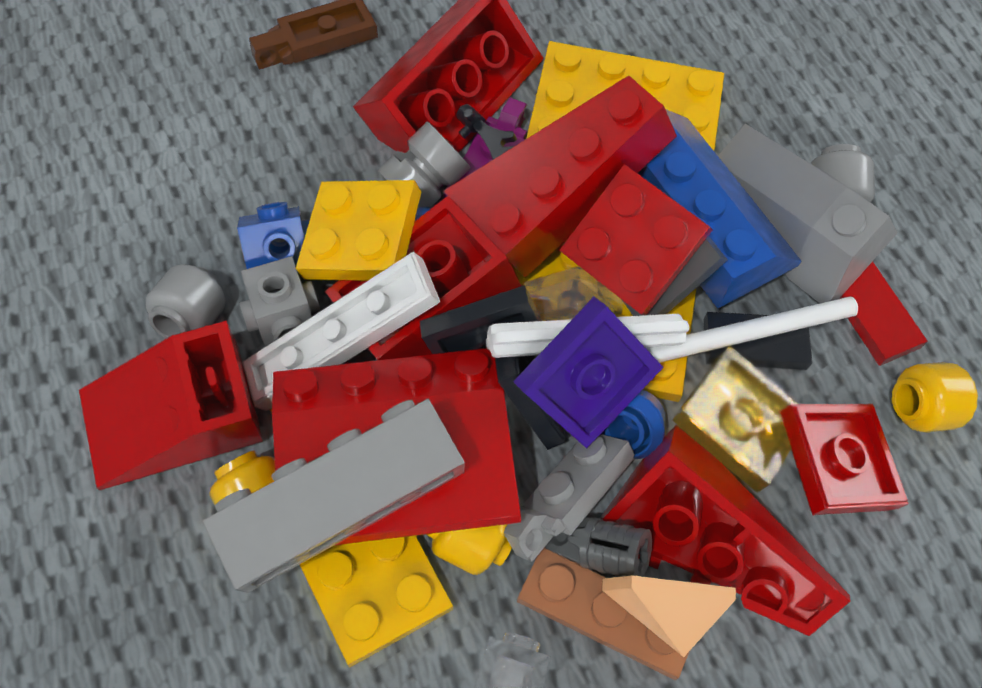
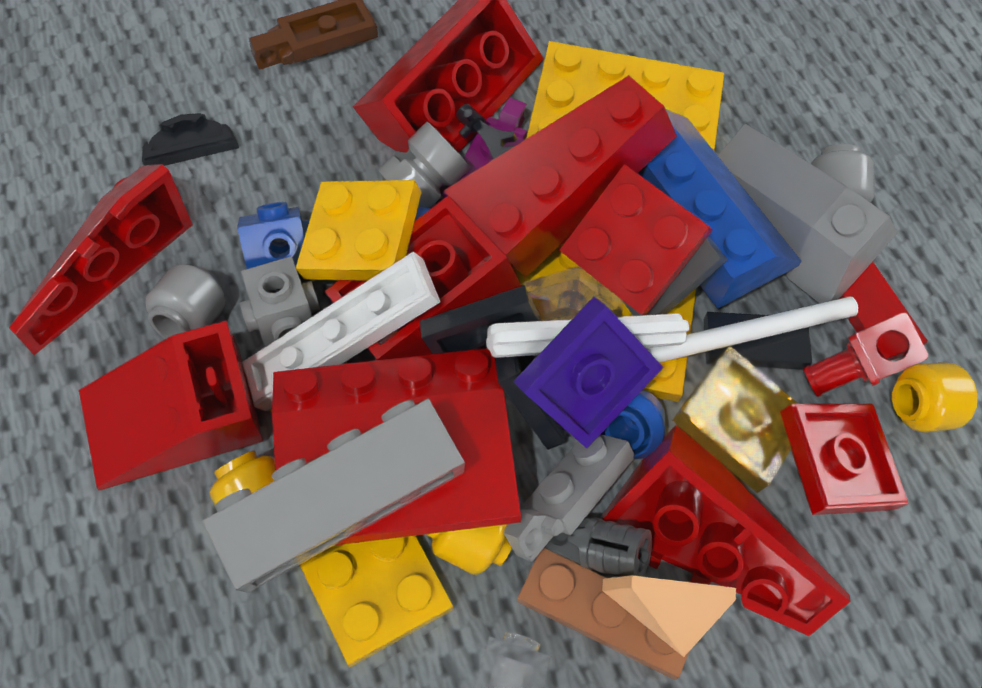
none -> red wedge [9,164,193,355]
none -> black tile [142,113,239,166]
none -> bracket [803,313,929,397]

